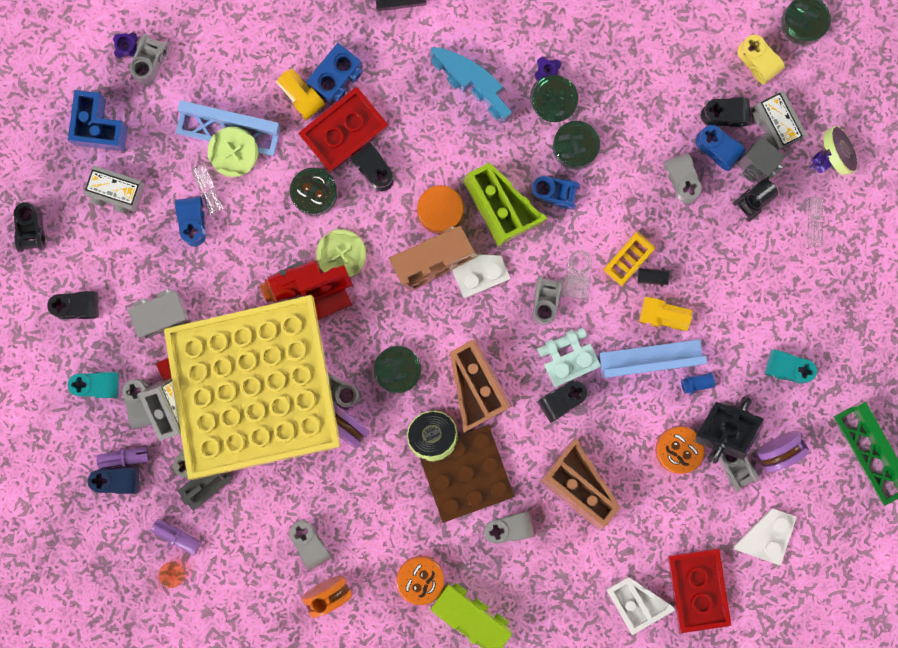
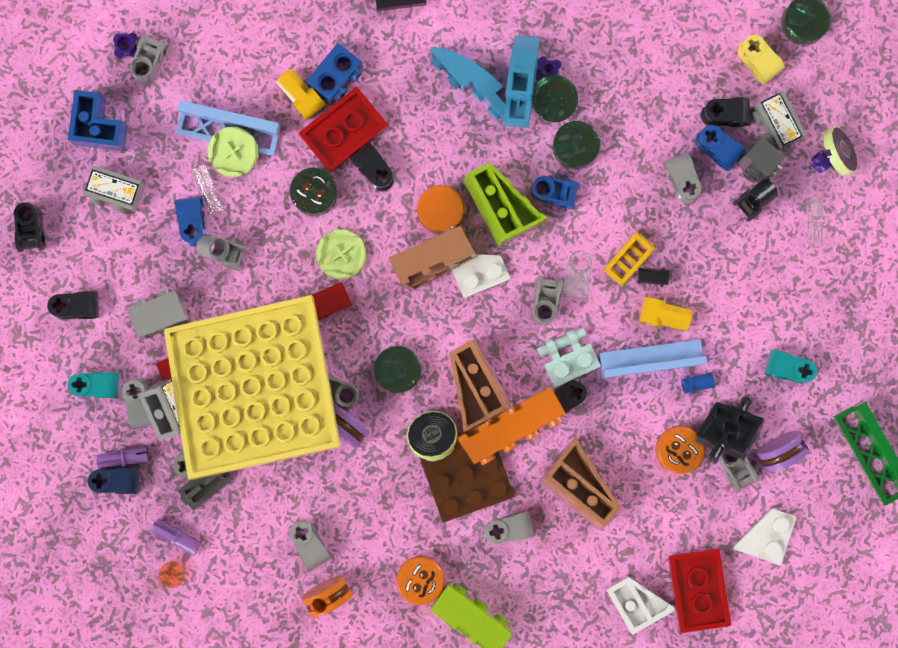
red plate [260,260,353,303] -> none
none -> light grey piece [197,235,248,272]
none -> orange wedge [458,386,566,465]
none -> dark azure slope [503,35,540,128]

